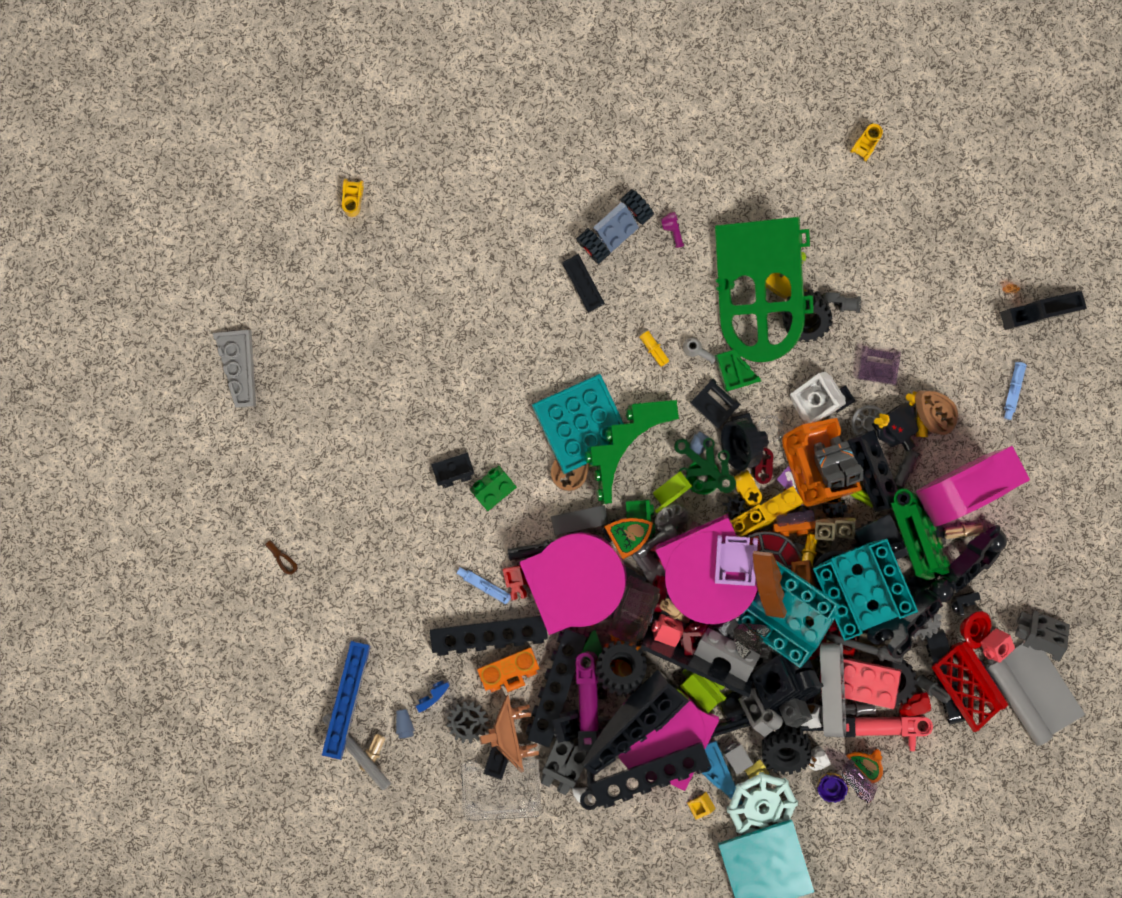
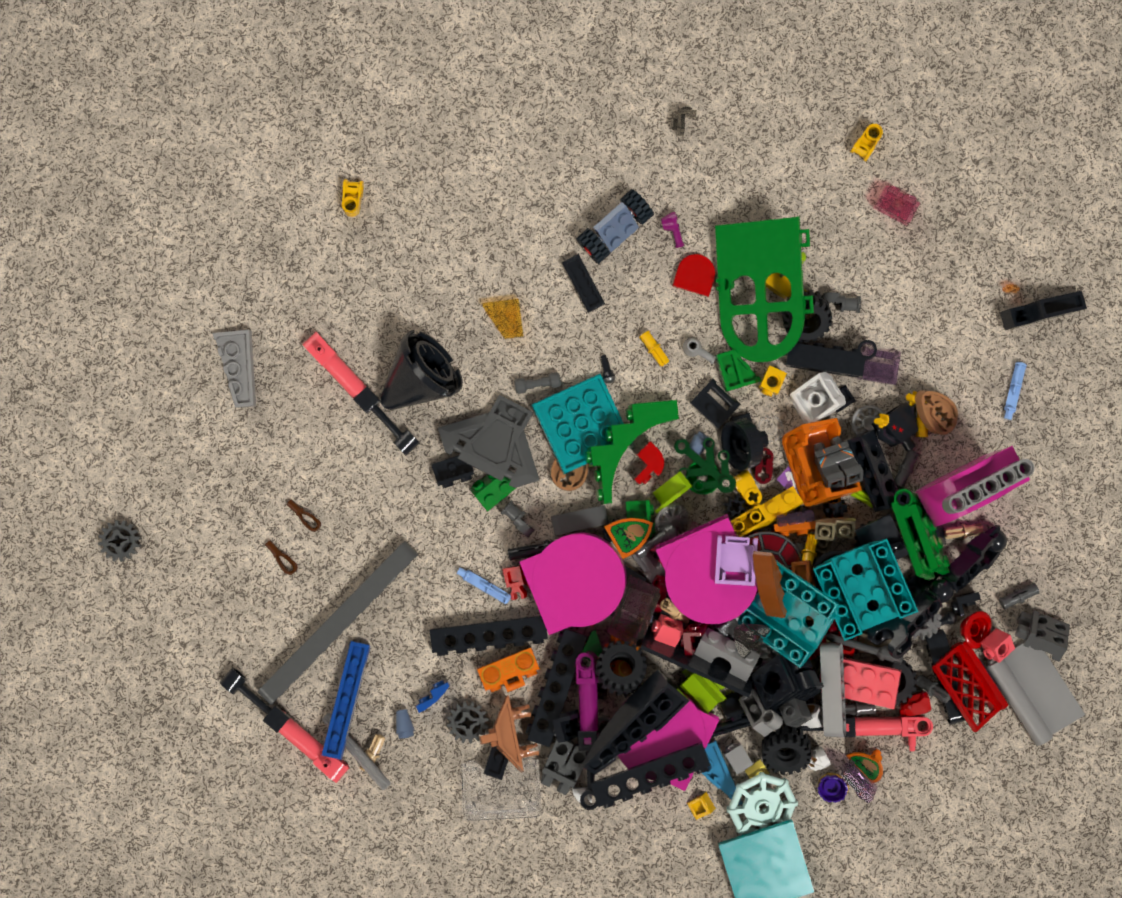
none -> dark grey gear [98,520,142,562]
none -> piece [220,667,350,783]
none -> dark grey beam [257,541,419,705]
none -> reddish brown piece [286,499,321,532]
none -> piece [302,332,420,456]
none -> black cone [380,330,463,410]
none -> dark grey plate [438,395,540,488]
none -> clear yellow wing [482,299,523,339]
none -> dark grey connector [501,500,535,538]
none -> dark grey piece [514,372,561,394]
none -> black piece [601,355,616,384]
none -> red brick [634,441,664,485]
none -> clear smoke bracket [672,107,697,136]
none -> red tile [672,254,715,297]
none -> yellow brick [758,365,787,397]
none -> black hinge [786,340,877,379]
none -> clear pink brick [873,185,920,226]
none -> black piece [932,611,957,626]
none -> light grey beam [942,459,1034,514]
none -> dark grey pin [999,582,1040,610]

